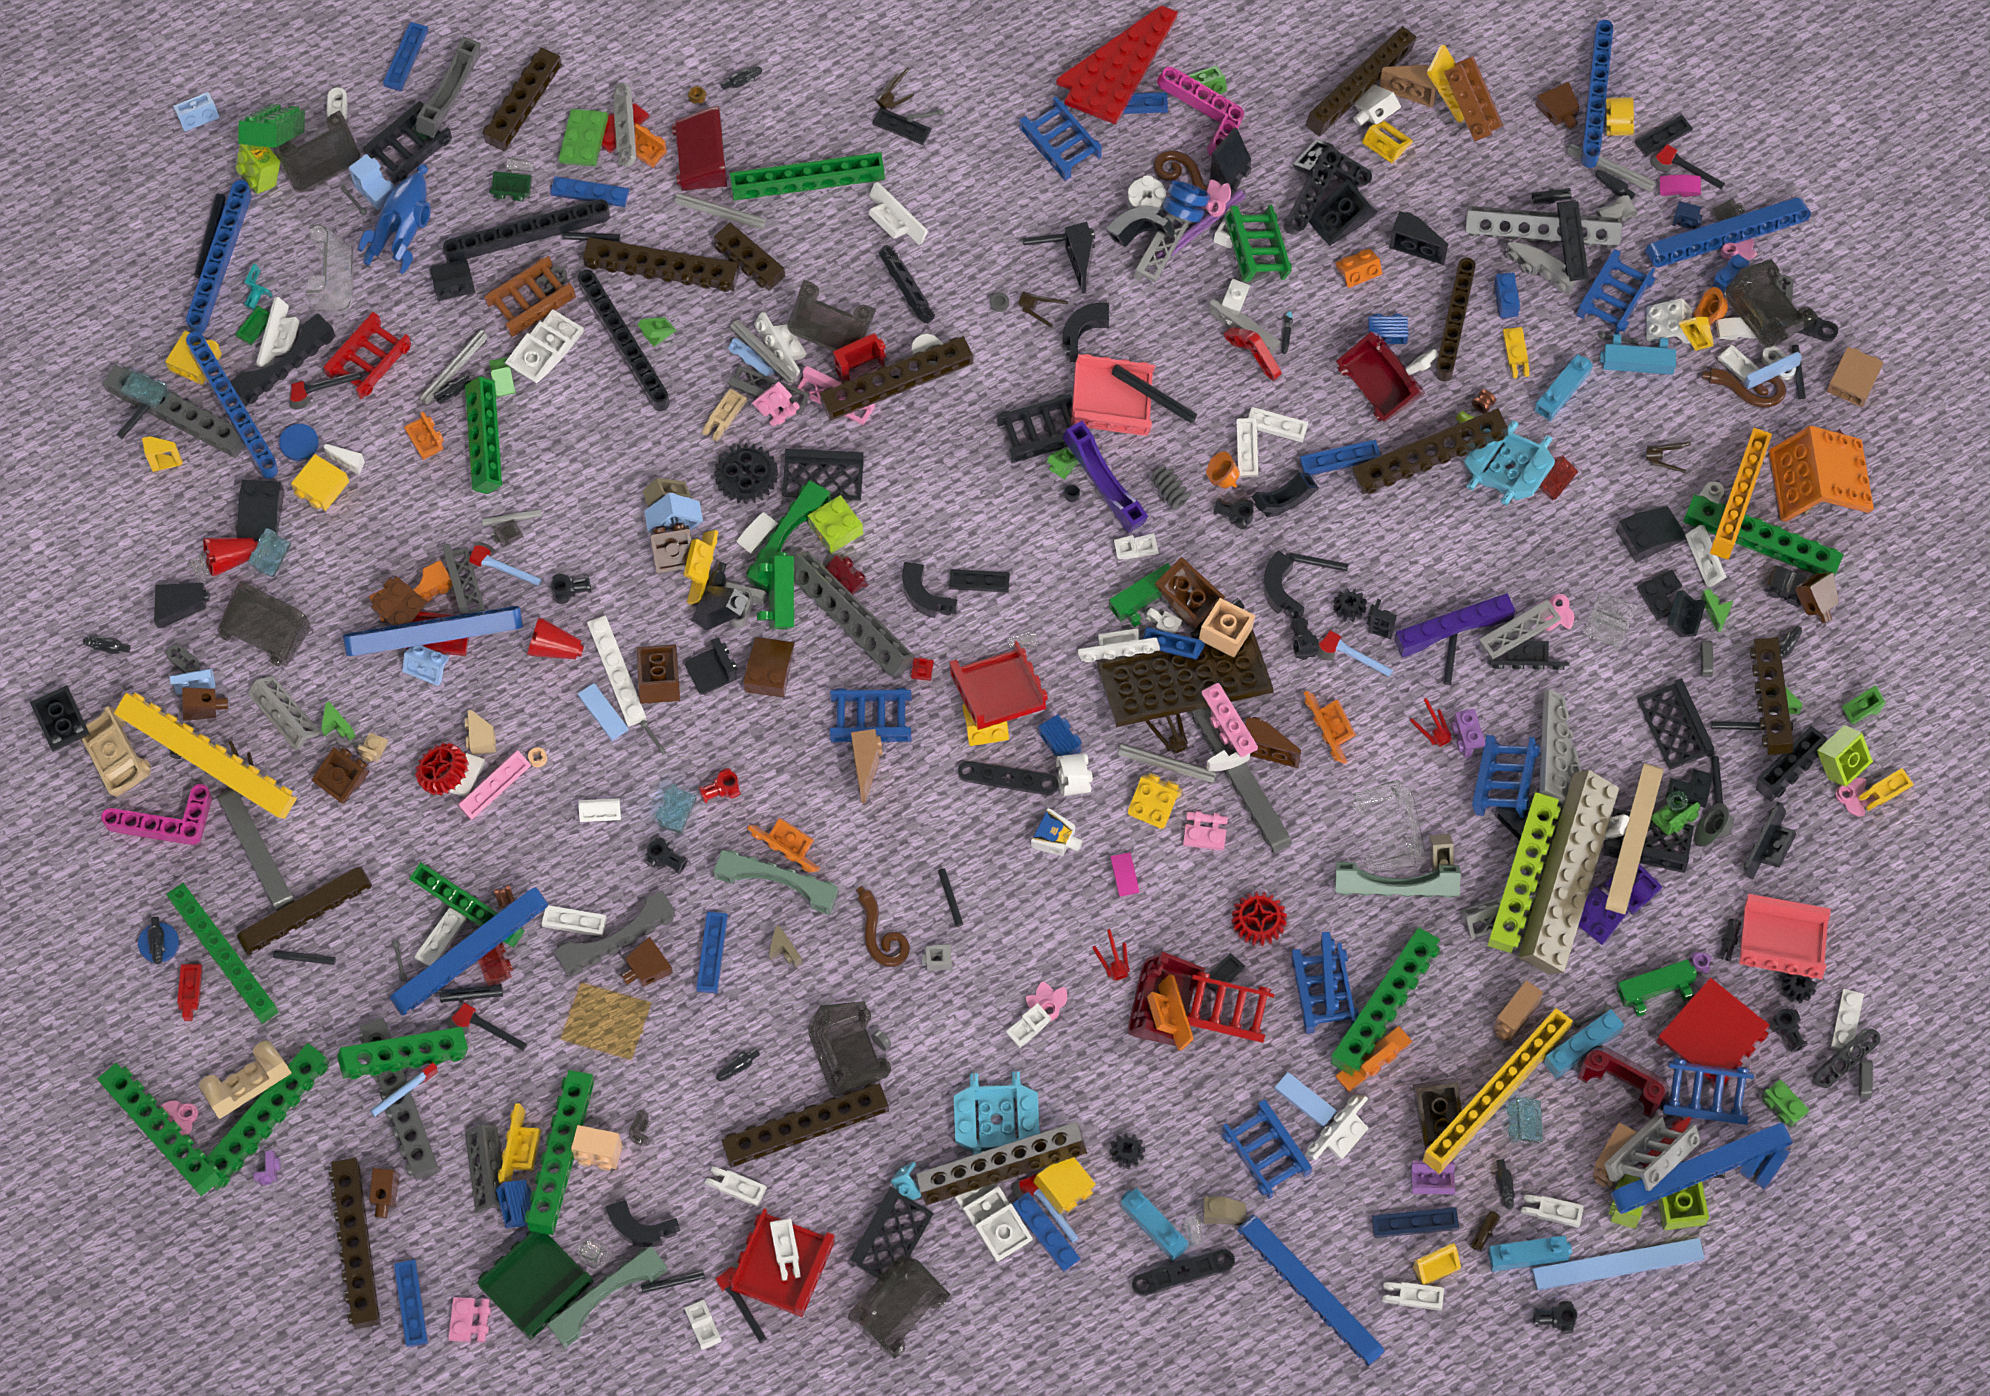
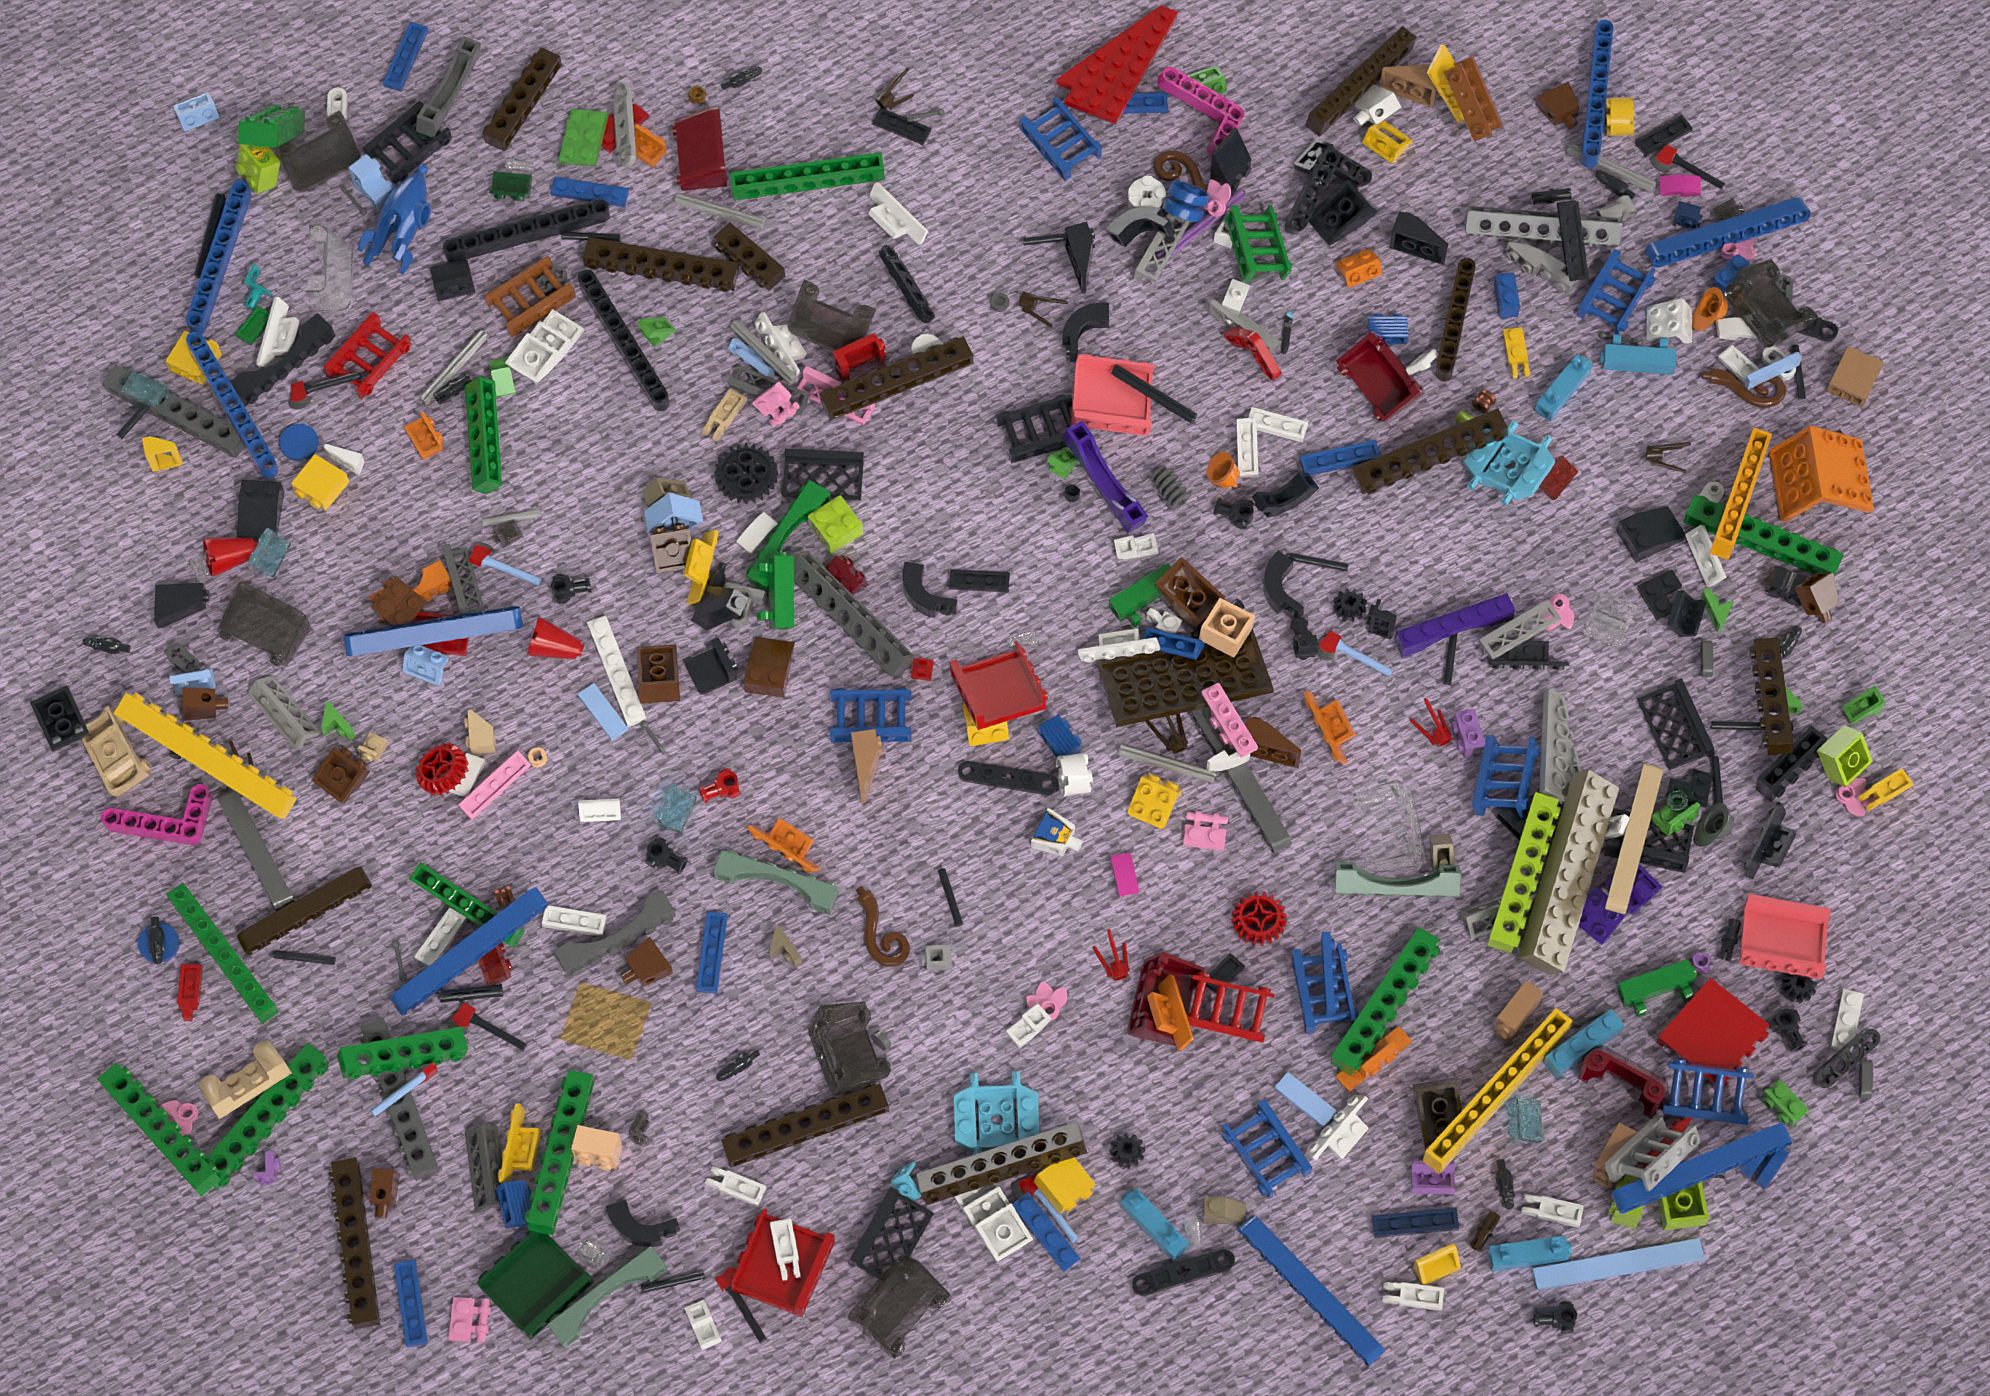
yellow slope [1679,317,1714,351] -> none

